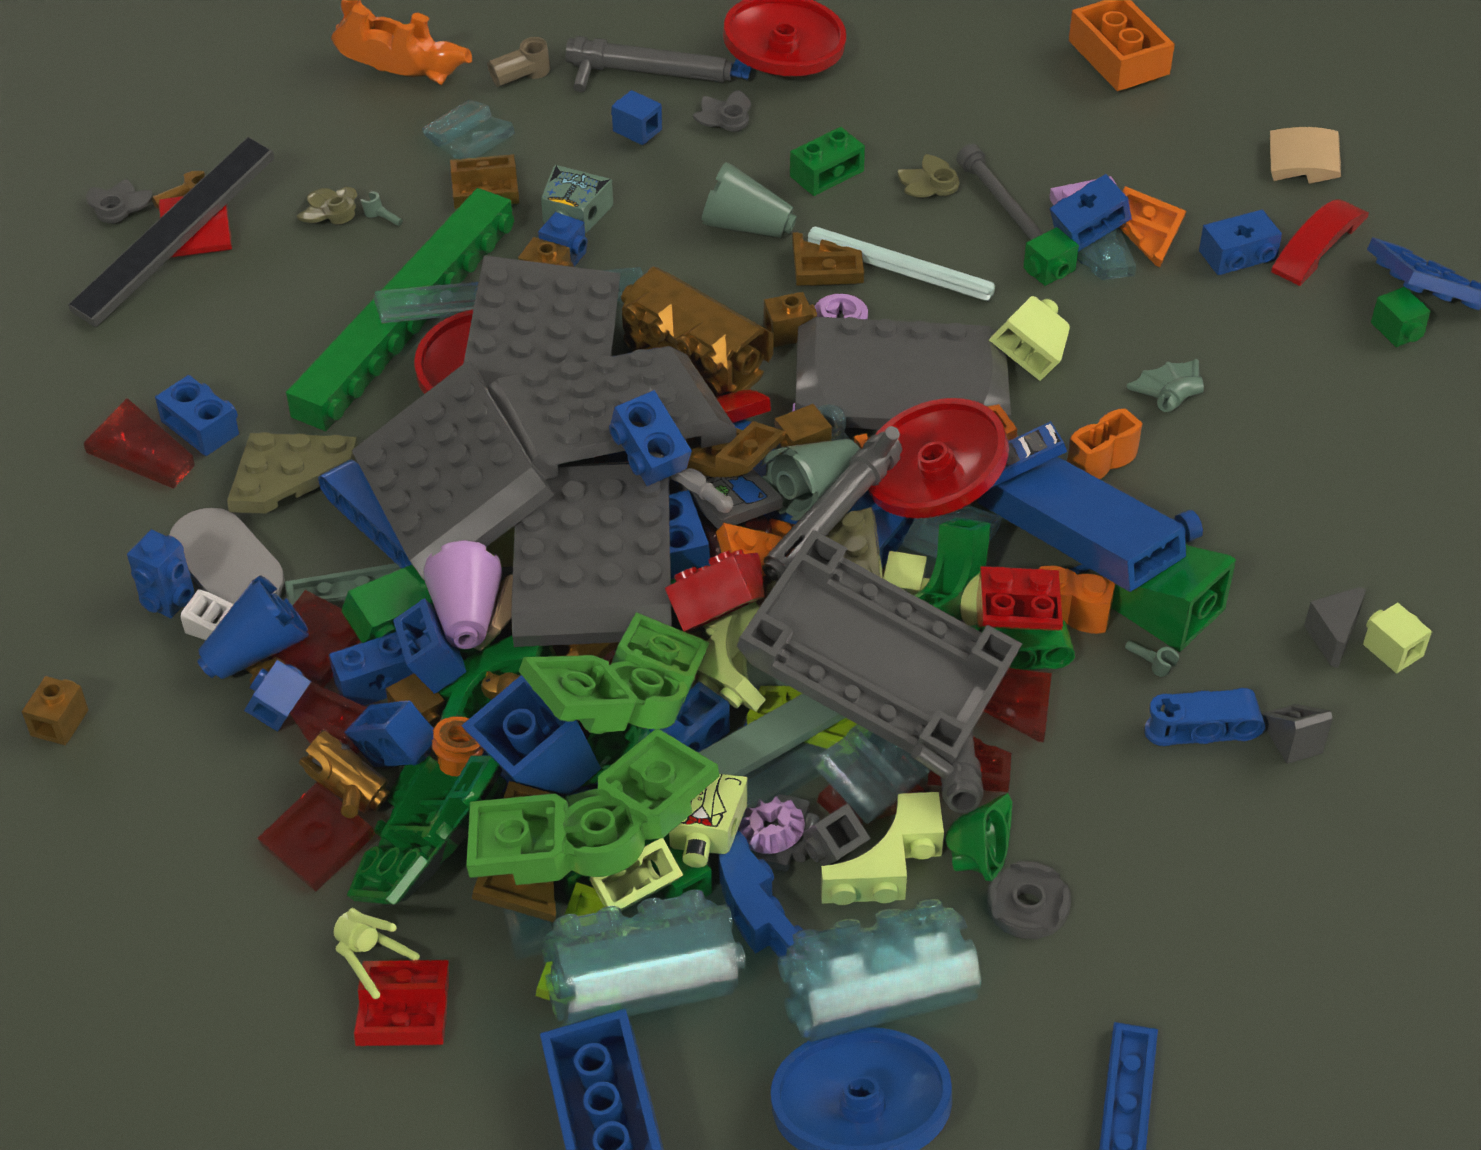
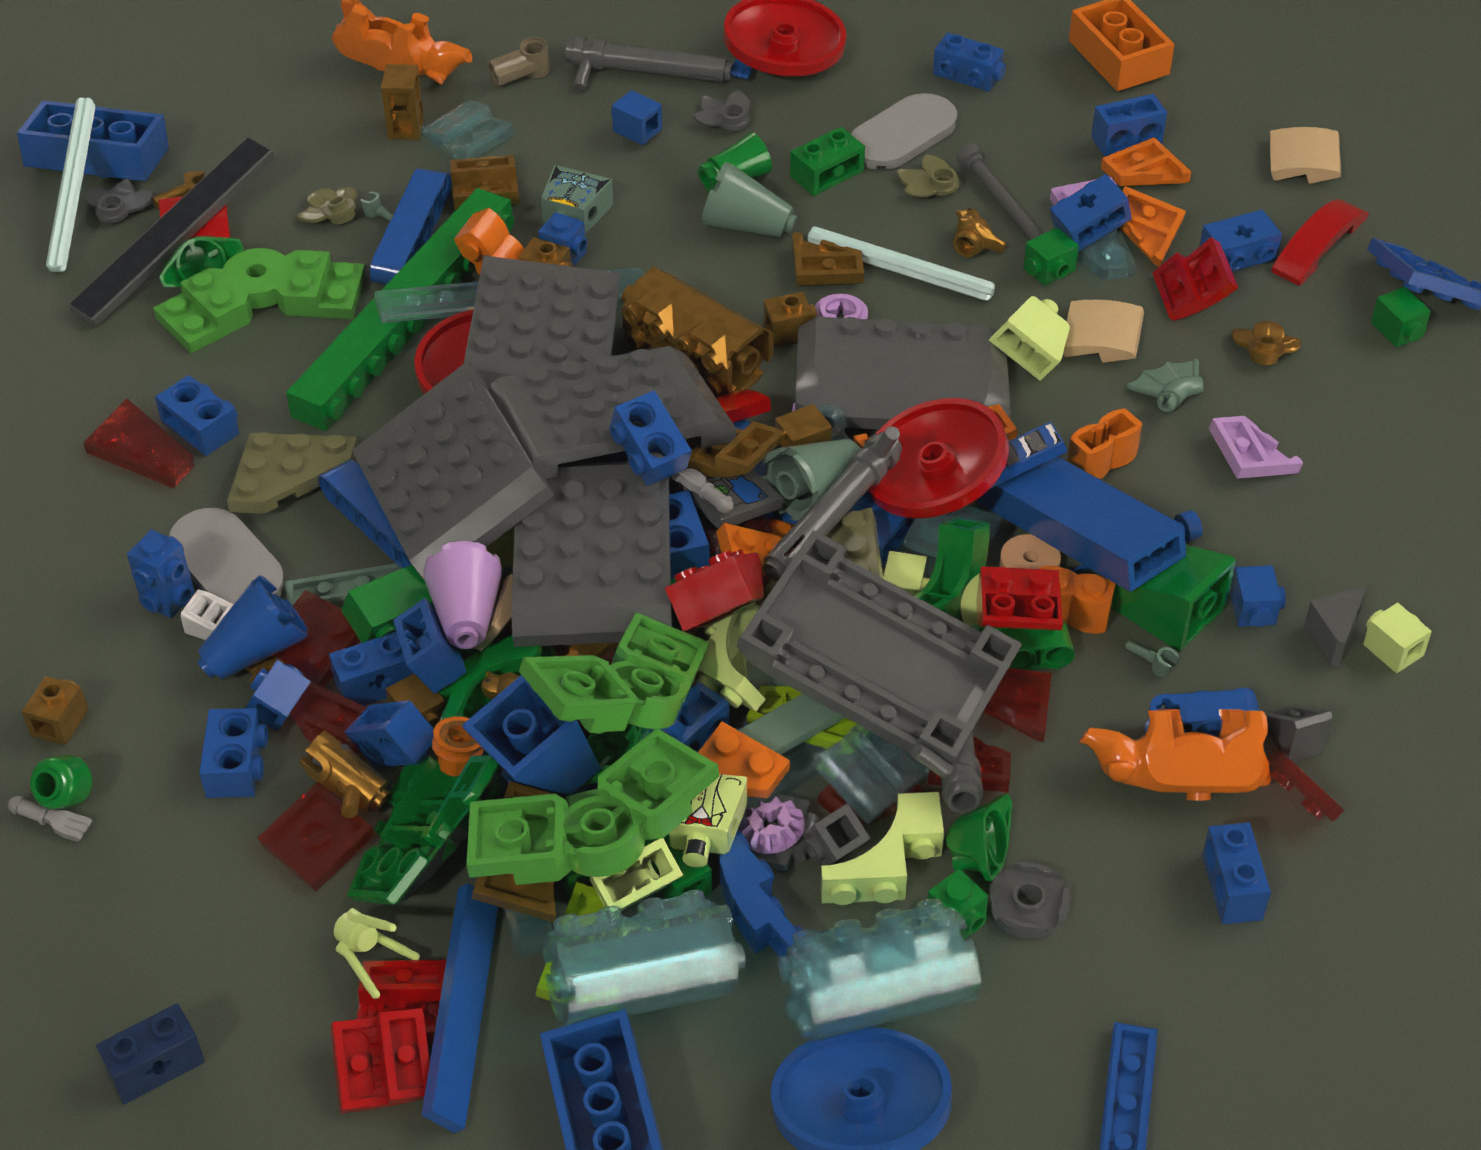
none -> light grey piece [8,796,93,842]
none -> blue brick [17,100,169,181]
none -> green head [30,755,93,810]
none -> light aqua axle [46,97,96,273]
none -> dark blue brick [95,1003,205,1105]
none -> bright green plate [153,248,366,354]
none -> green hat [159,236,244,287]
none -> blue brick [199,708,268,798]
none -> red slope [330,1008,430,1114]
none -> blue beam [370,168,451,285]
none -> pearl gold brick [381,64,424,140]
none -> blue tile [421,883,498,1133]
none -> orange brick [454,208,524,276]
none -> green plant [697,132,772,193]
none -> orange wing [698,721,790,799]
none -> light grey tile [851,93,957,169]
none -> green brick [925,869,988,947]
none -> blue brick [933,33,1006,92]
none -> pearl gold animal [953,208,1007,258]
none -> light nougat piece [1000,534,1061,569]
none -> tan slope [1063,300,1144,363]
none -> orange animal [1079,709,1271,801]
none -> blue brick [1091,93,1167,156]
none -> orange wing [1101,137,1192,186]
none -> red slope [1152,237,1238,321]
none -> blue brick [1202,822,1271,924]
none -> lavender wing [1209,416,1303,479]
none -> blue brick [1229,565,1286,627]
none -> pearl gold plate [1232,321,1301,365]
none -> clear red wing [1267,748,1344,822]

